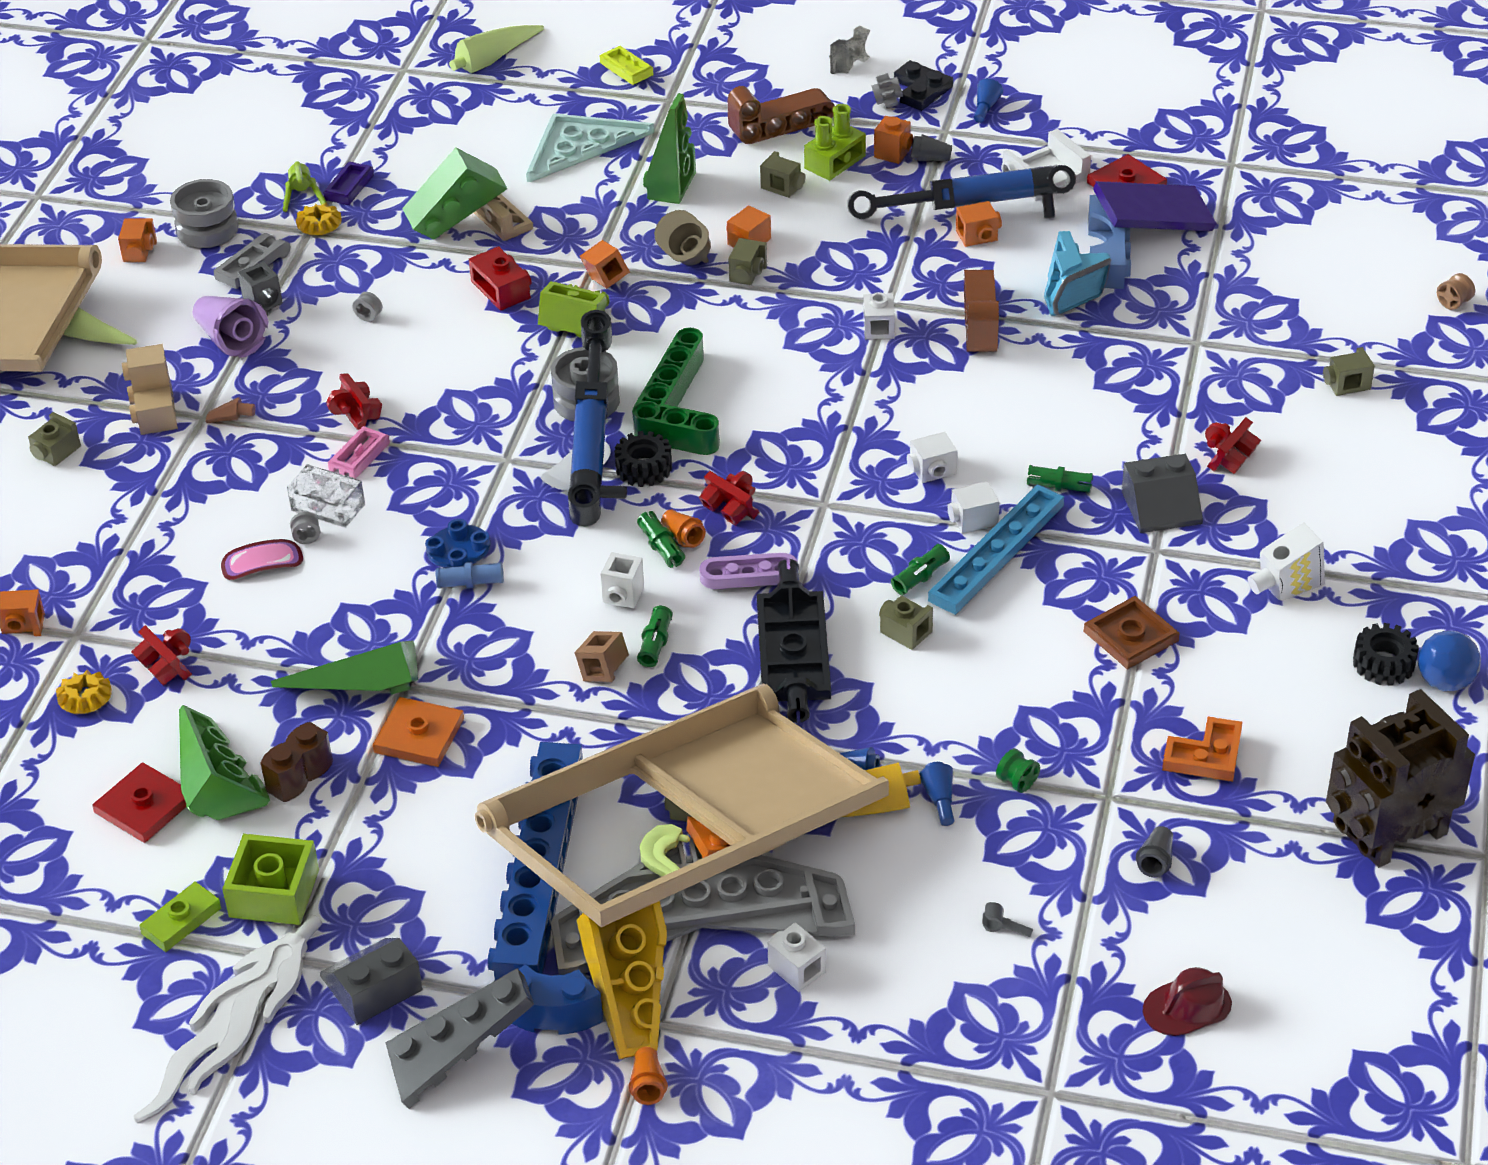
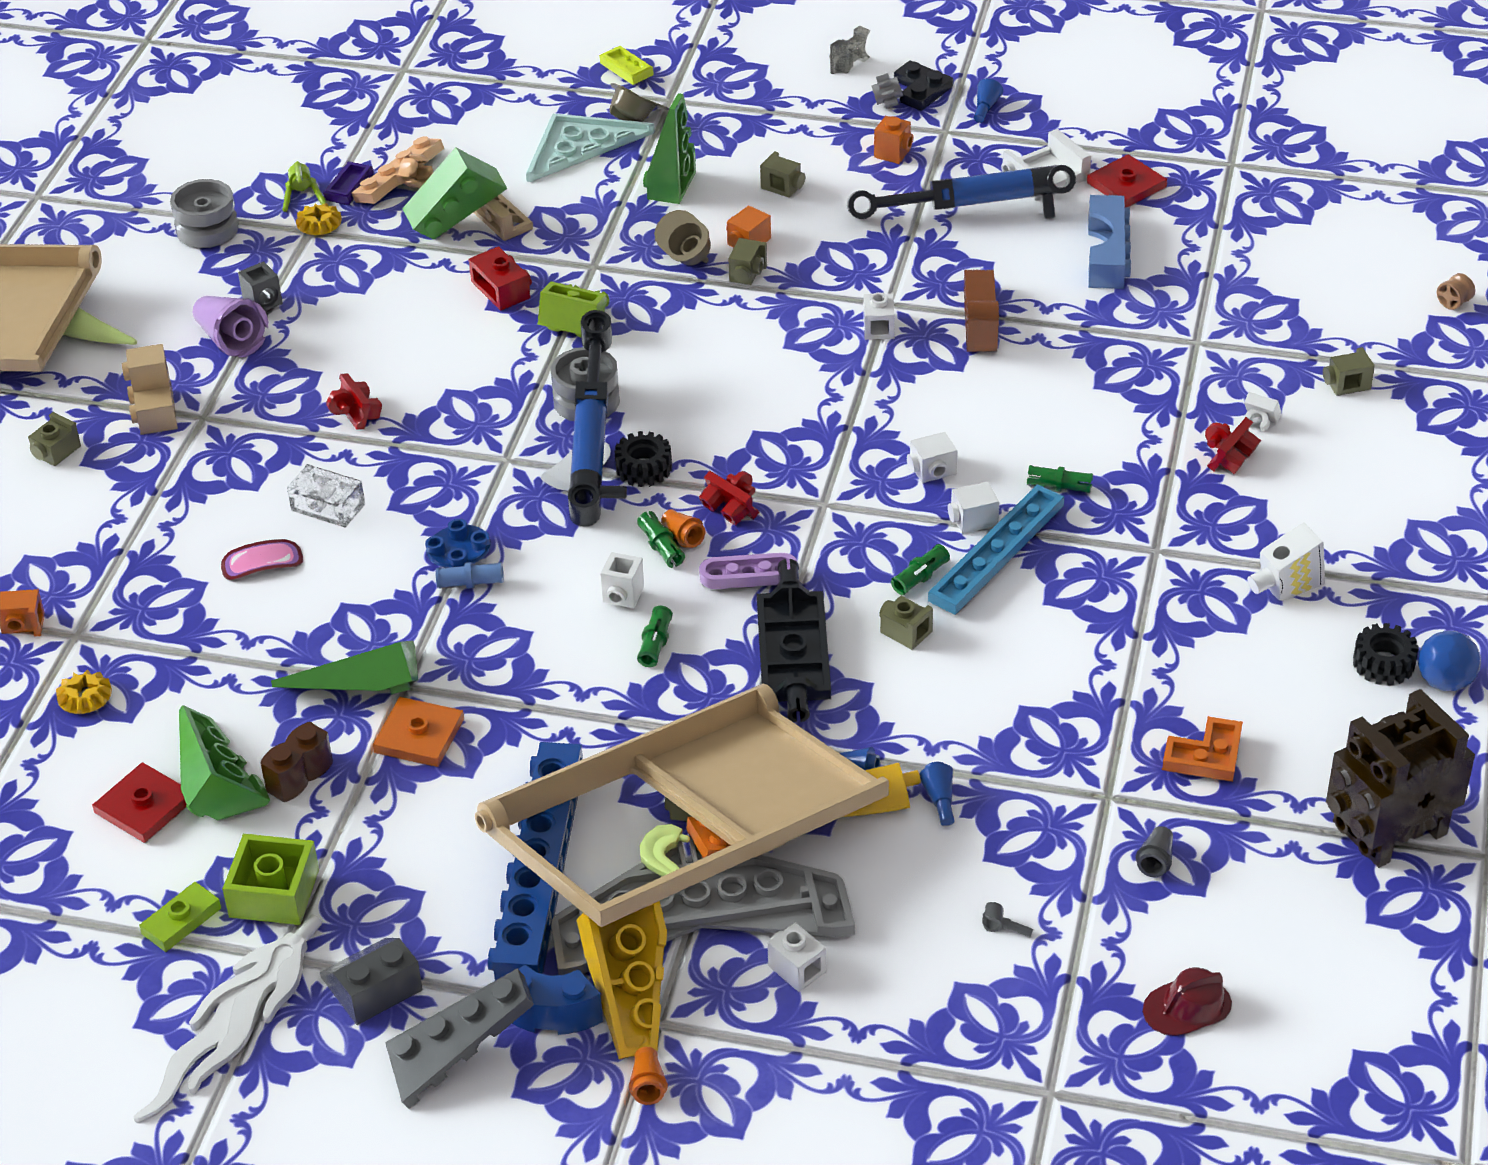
orange brick [118,218,157,262] -> none
red hips [131,625,192,686] -> none
nougat bar [206,397,256,423] -> none
light grey plate [213,233,291,289] -> none
light grey bush [289,512,321,544] -> none
bright pink tile [328,426,390,480] -> none
light grey bush [352,292,383,322] -> none
yellowish green piece [449,25,544,73] -> none
medium nougat brick [574,631,629,682] -> none
orange brick [579,240,630,289] -> none
green beam [632,327,720,455] -> none
dark orange beam [727,86,836,144] -> none
lime brick [804,104,866,181] -> none
dark grey cone [910,134,952,161] -> none
orange brick [956,201,1002,247] -> none
green wheel [996,748,1040,793] -> none
medium azure piece [1044,231,1111,316] -> none
dark orange tile [1083,596,1180,670] -> none
dark purple tile [1093,181,1217,231] -> none
dark grey slope [1122,453,1203,533] -> none
none -> light nougat plate [352,136,445,204]
none -> dark tan piece [609,83,669,122]
none -> white tile [1244,391,1281,432]

